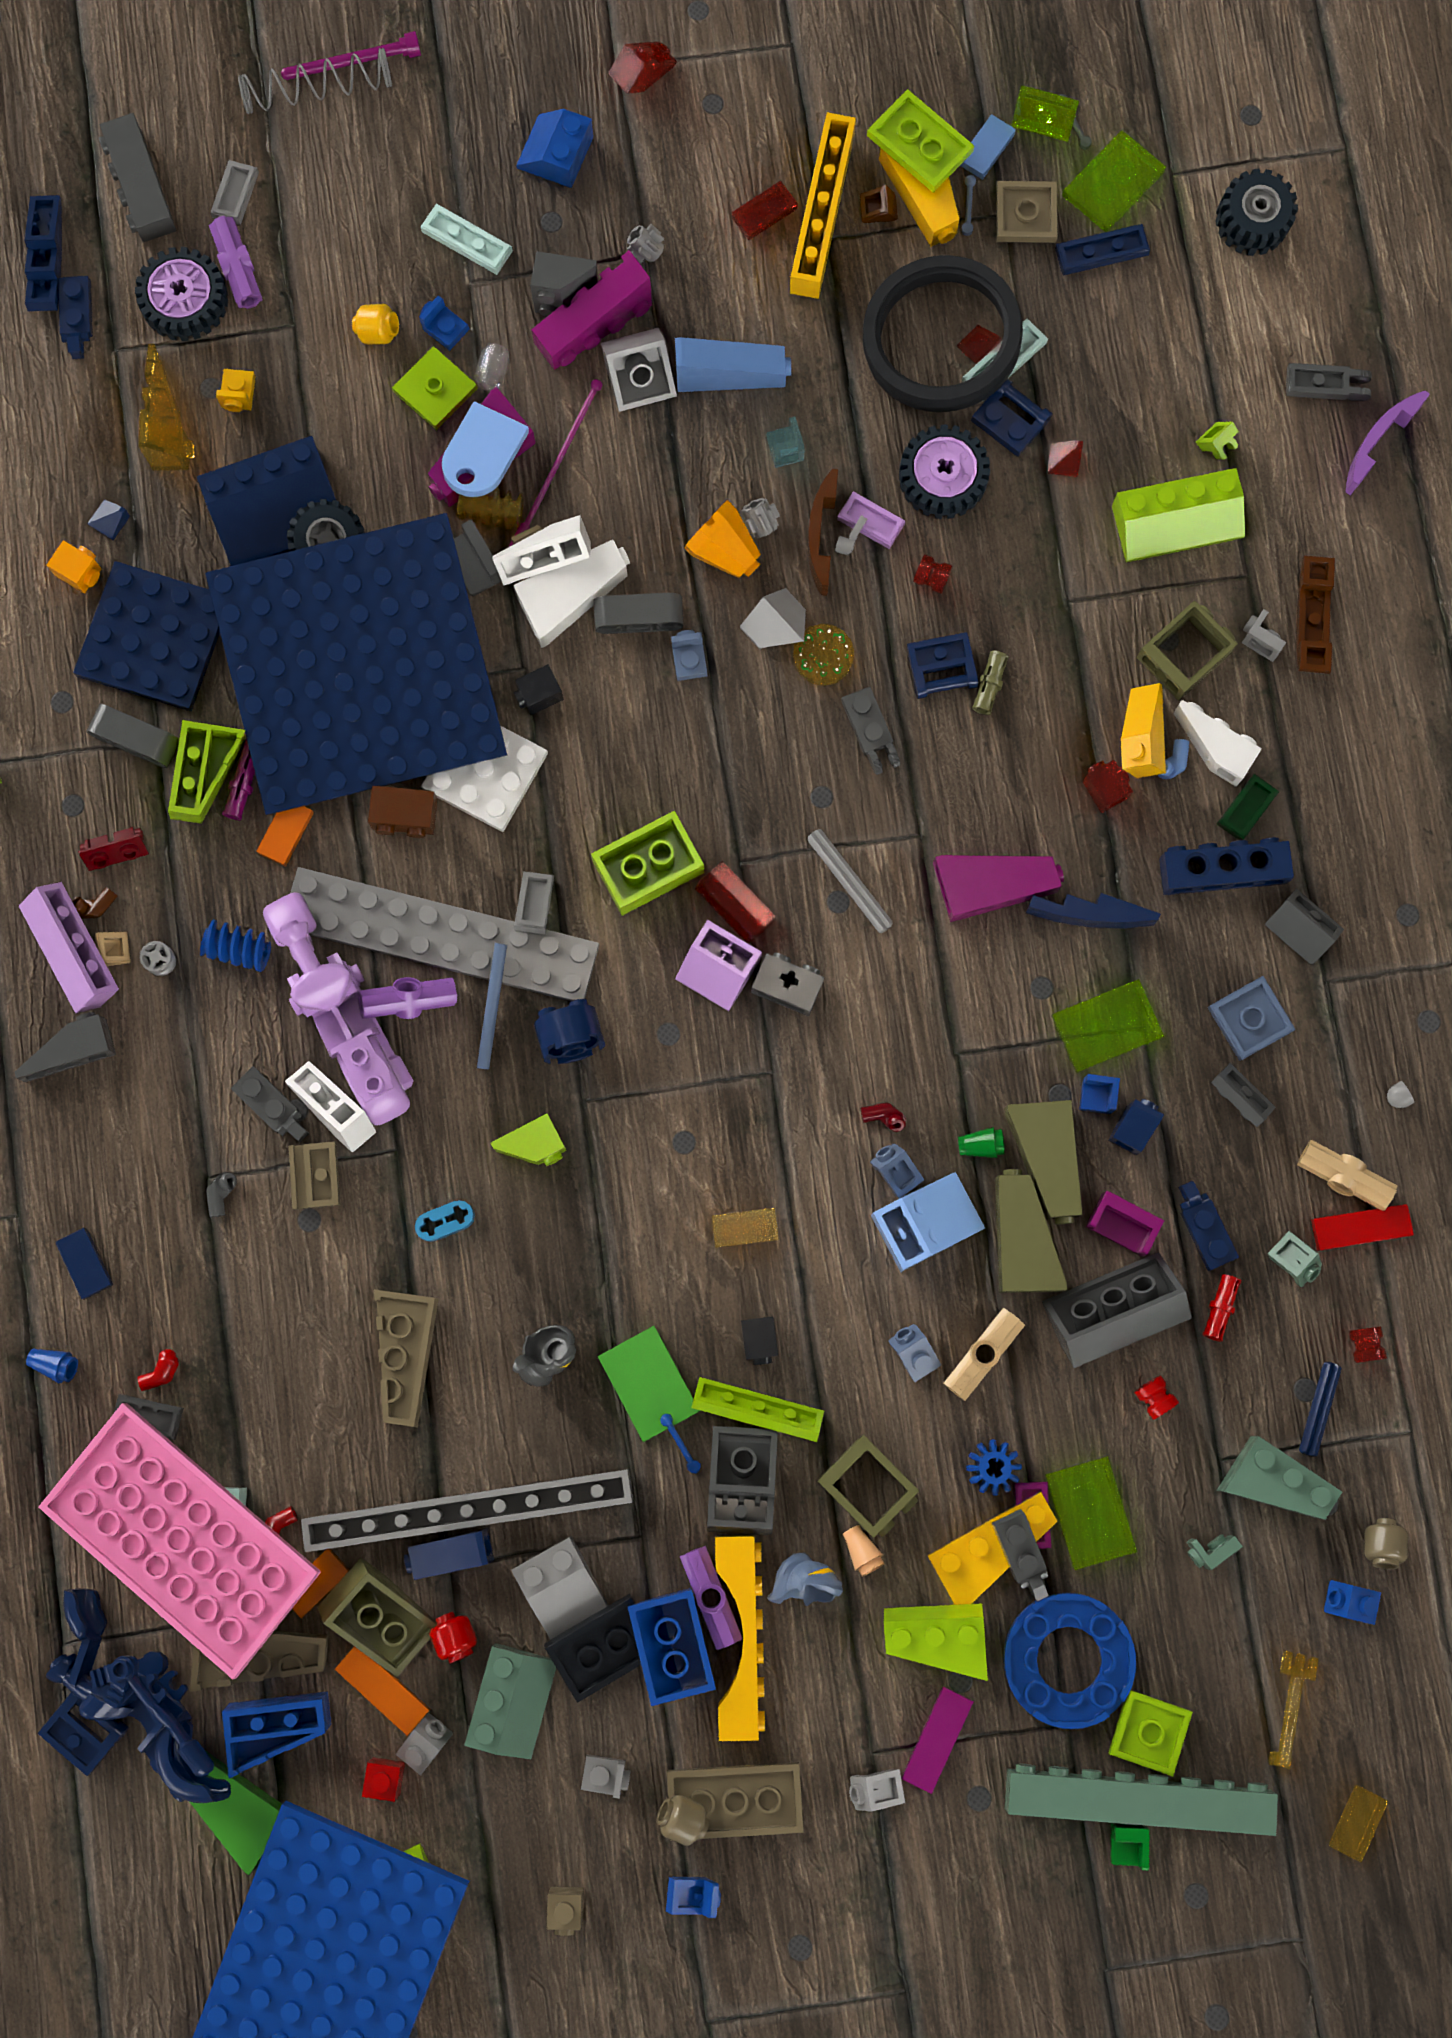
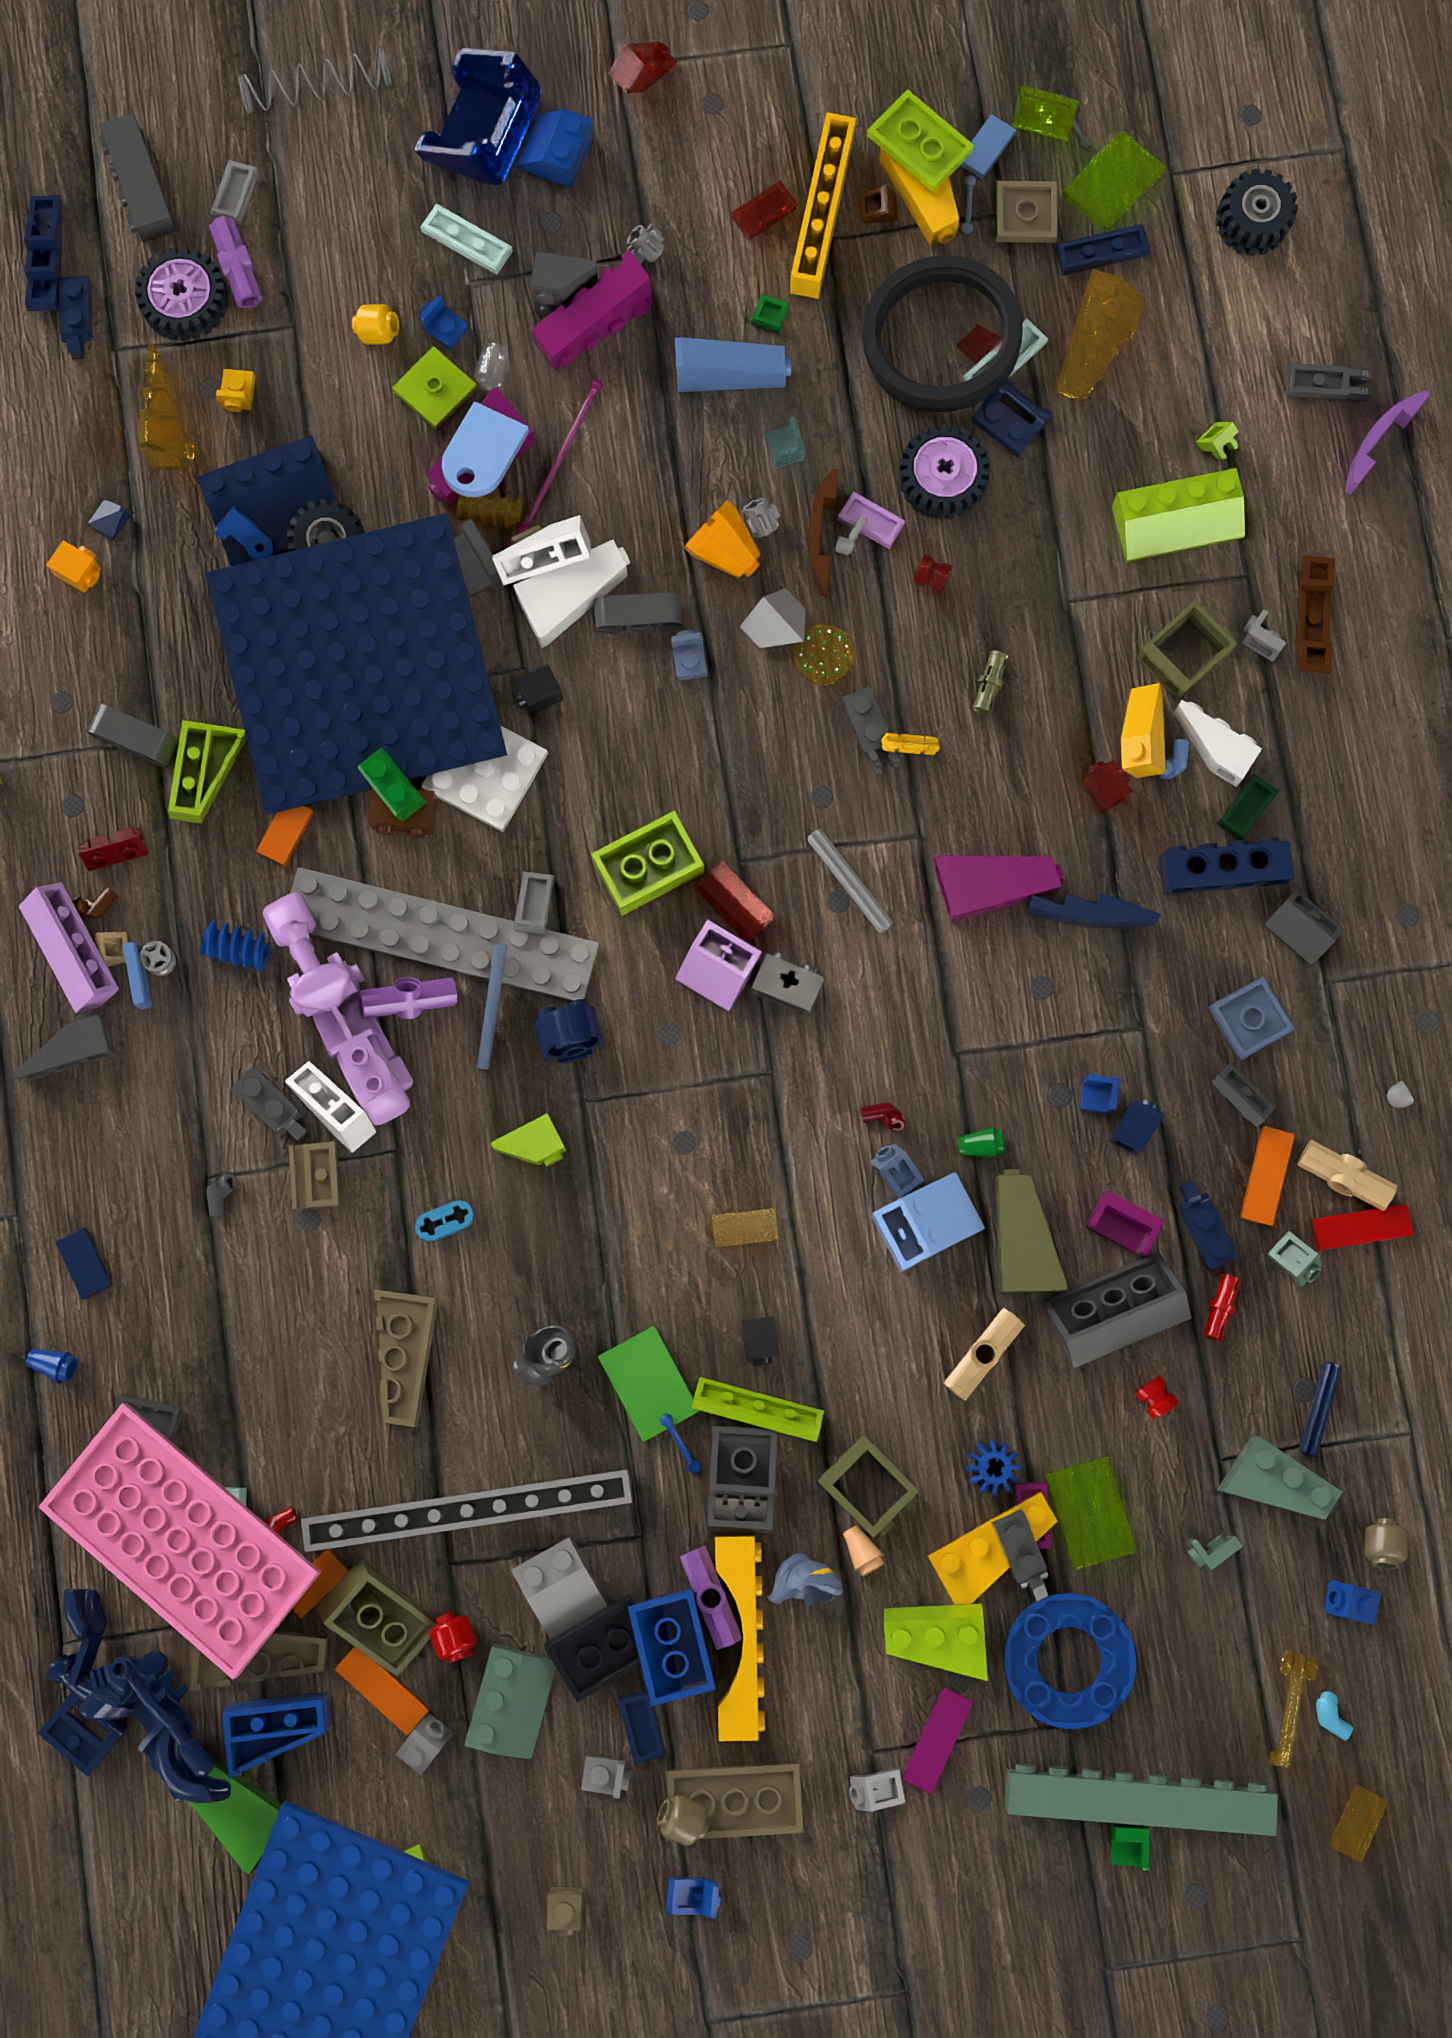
dark blue plate [73,561,220,712] -> none
red arm [138,1349,179,1391] -> none
magenta pin [222,738,255,821] -> none
magenta piece [281,31,421,80] -> none
red brick [362,1757,405,1802] -> none
dark blue slope [404,1528,495,1580] -> none
light grey slope [600,328,677,412] -> none
sand blue bracket [888,1324,941,1382] -> none
dark blue plate [906,632,978,699] -> none
olive slope [1004,1100,1082,1225] -> none
clear red slope [1047,441,1083,477] -> none
clear neon green tile [1051,979,1164,1073] -> none
lime plate [1108,1690,1193,1777] -> none
clear red wheel [1349,1326,1387,1363] -> none
none -> medium blue tile [123,942,152,1010]
none -> blue leg [214,506,273,560]
none -> green brick [357,748,426,822]
none -> clear blue windscreen [414,48,541,185]
none -> dark blue tile [617,1690,667,1765]
none -> green tile [751,294,790,334]
none -> yellow axle [881,733,940,755]
none -> clear yellow wedge [1055,269,1145,401]
none -> orange tile [1239,1126,1295,1227]
none -> medium azure arm [1316,1691,1353,1741]

